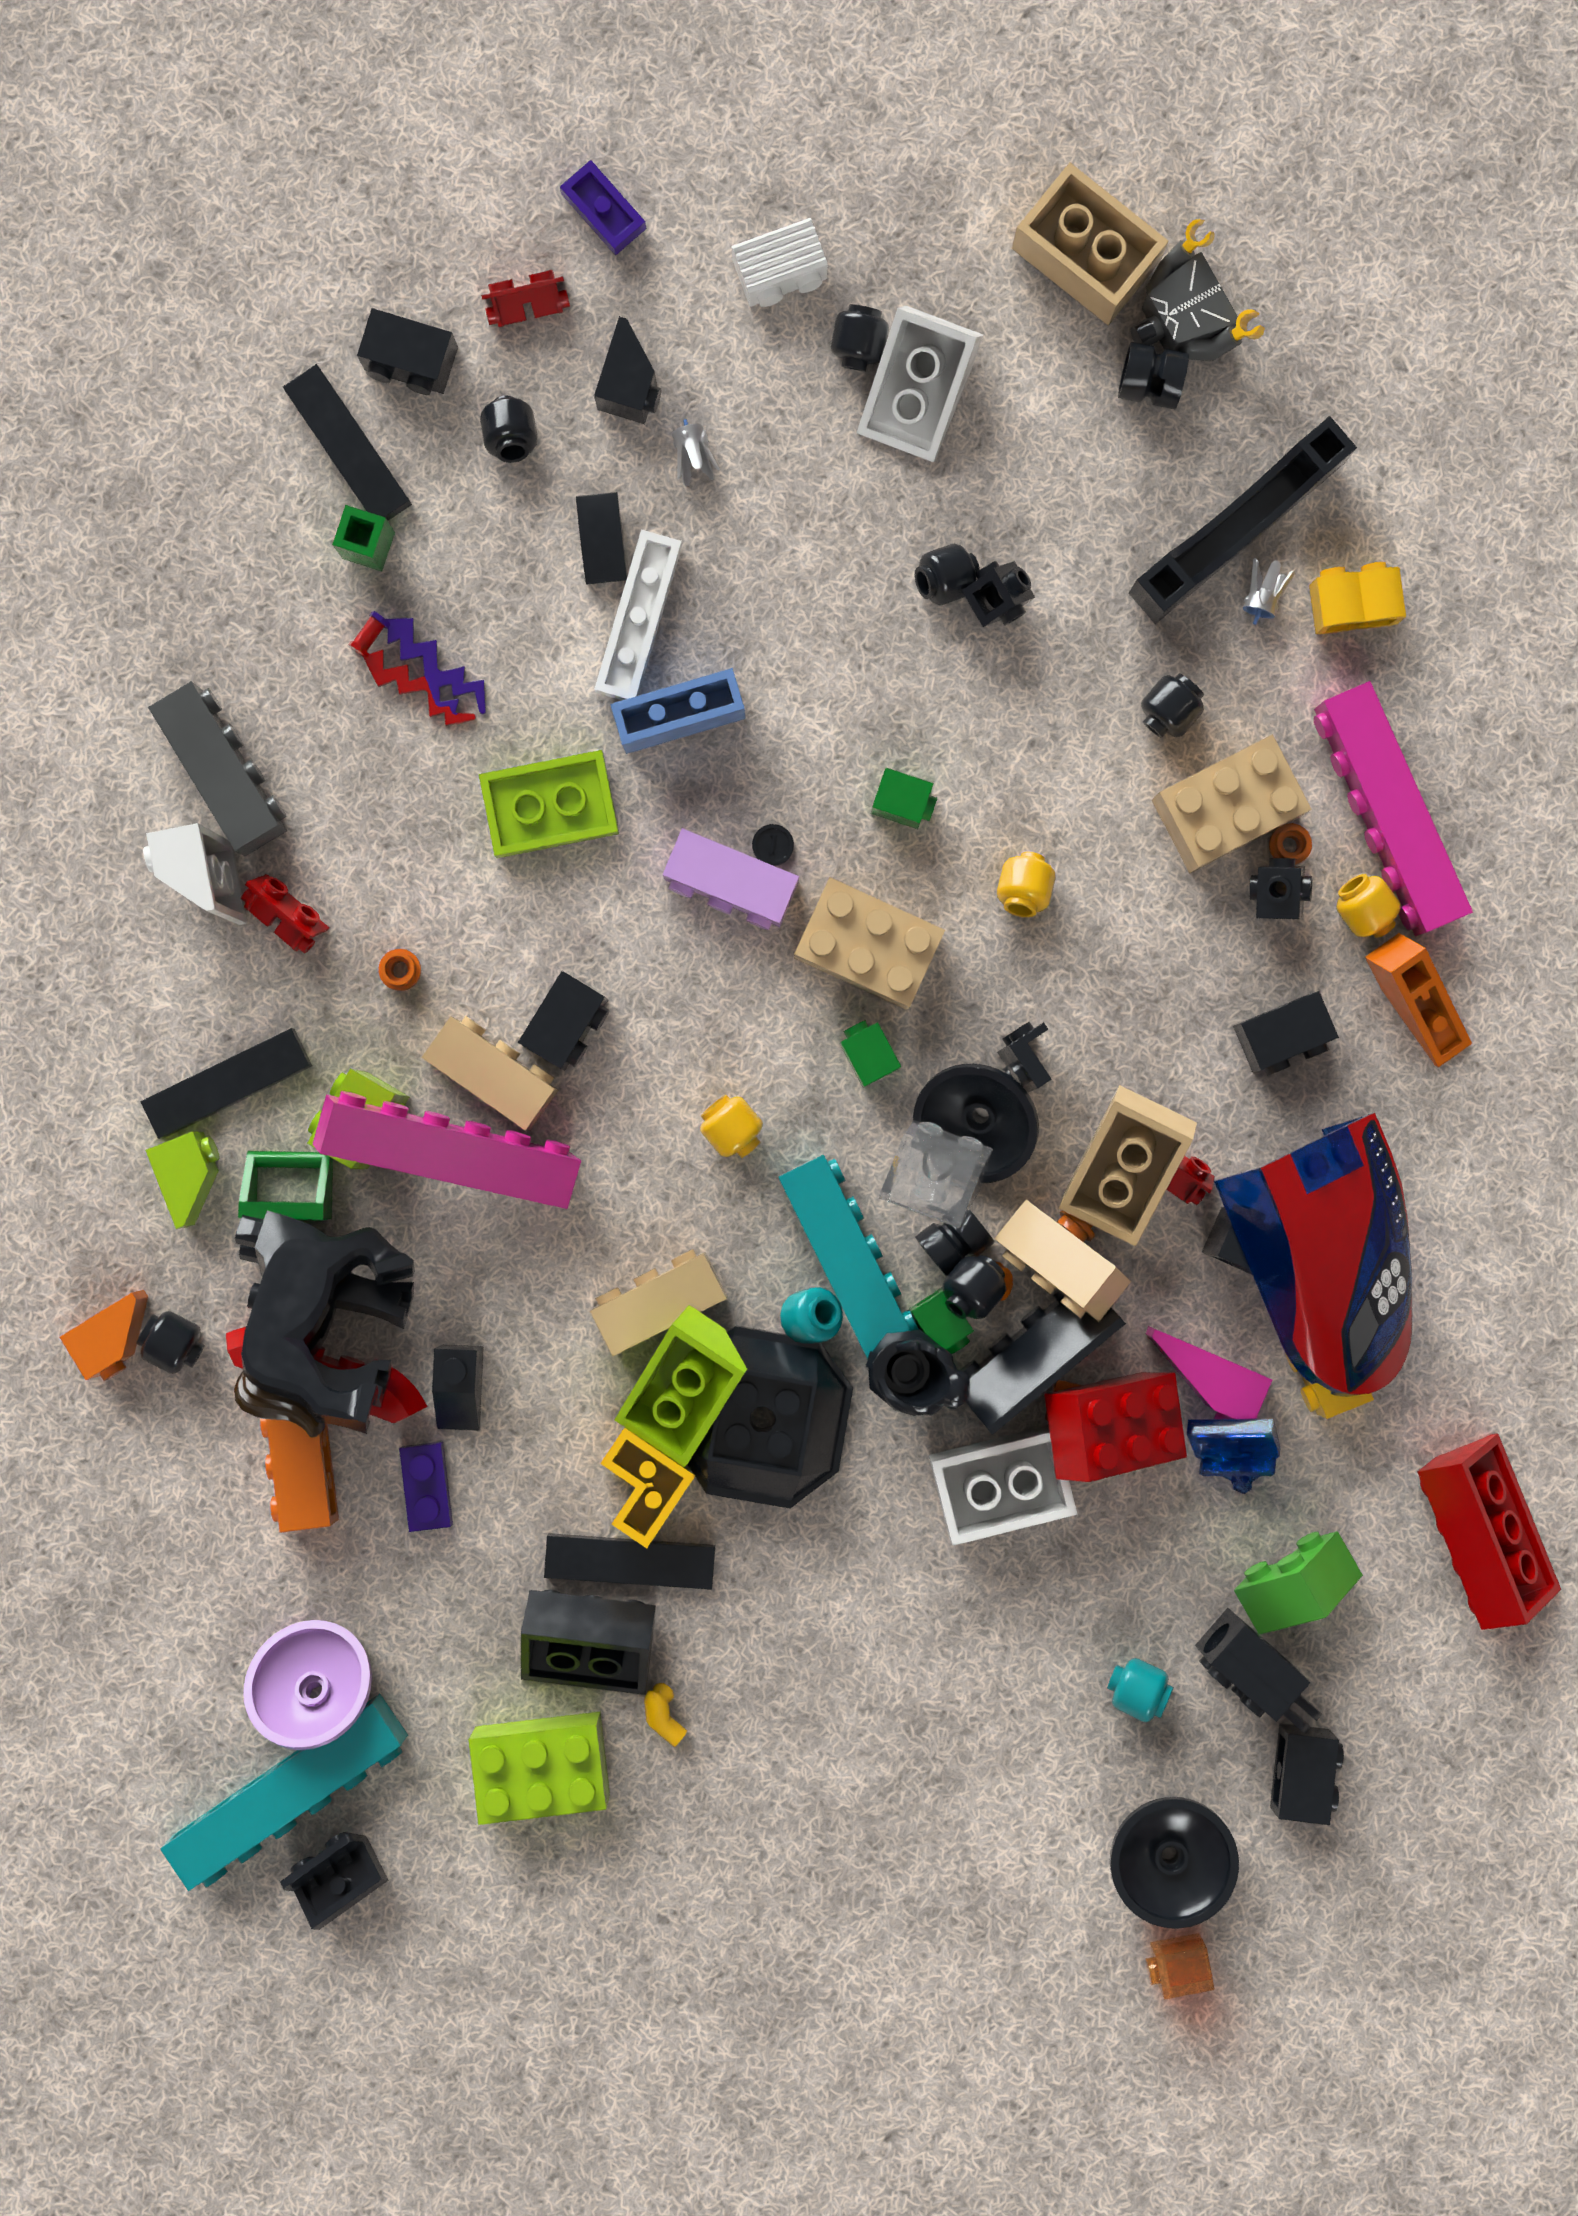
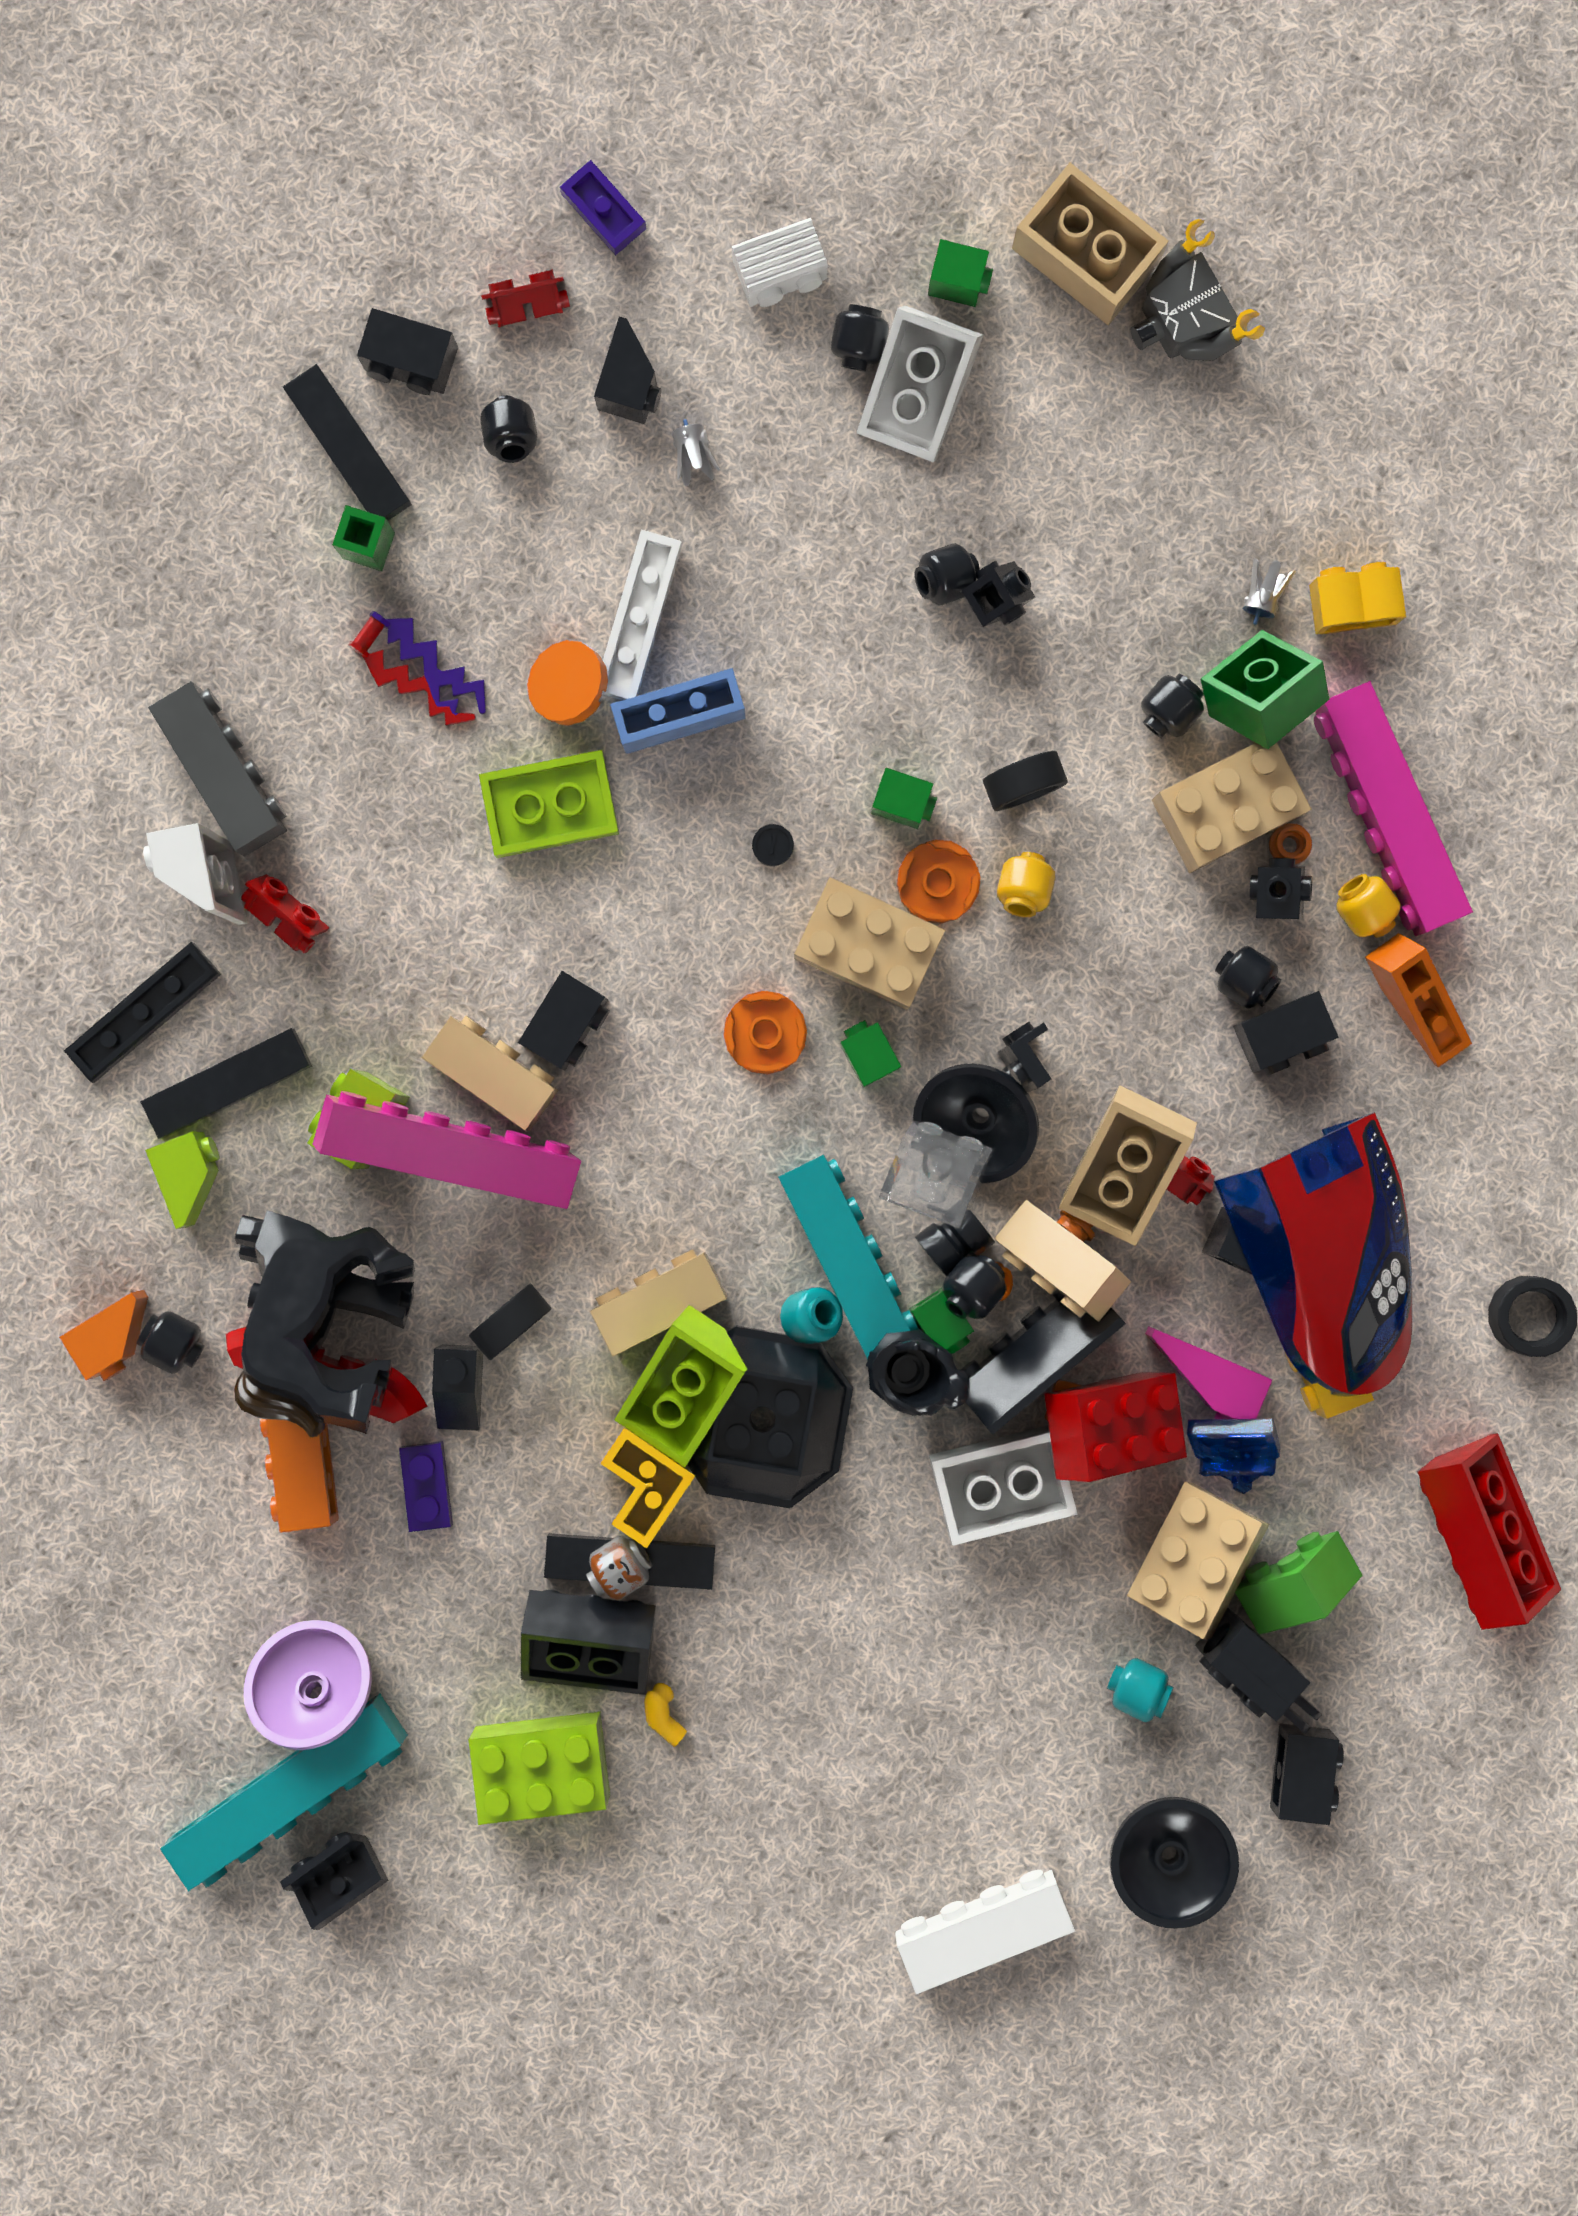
green tile [238,1151,333,1220] -> none
orange plate [379,949,421,991] -> none
black slope [576,492,627,585] -> none
lavender brick [663,828,799,930] -> none
yellow head [700,1094,763,1158] -> none
black wheel [1118,342,1189,410] -> none
black arch [1129,416,1357,625] -> none
clear orange brick [1145,1933,1215,2000] -> none
none -> black tile [64,942,221,1083]
none -> black tyre [469,1284,552,1360]
none -> orange tile [527,640,608,726]
none -> light grey head [586,1536,652,1600]
none -> orange tile [724,991,807,1075]
none -> white brick [895,1870,1075,1994]
none -> orange tile [897,839,981,924]
none -> green brick [928,239,993,307]
none -> black tyre [982,751,1068,811]
none -> tan brick [1127,1481,1270,1639]
none -> green brick [1201,630,1330,749]
none -> black head [1215,946,1281,1009]
none -> black tyre [1488,1276,1577,1357]

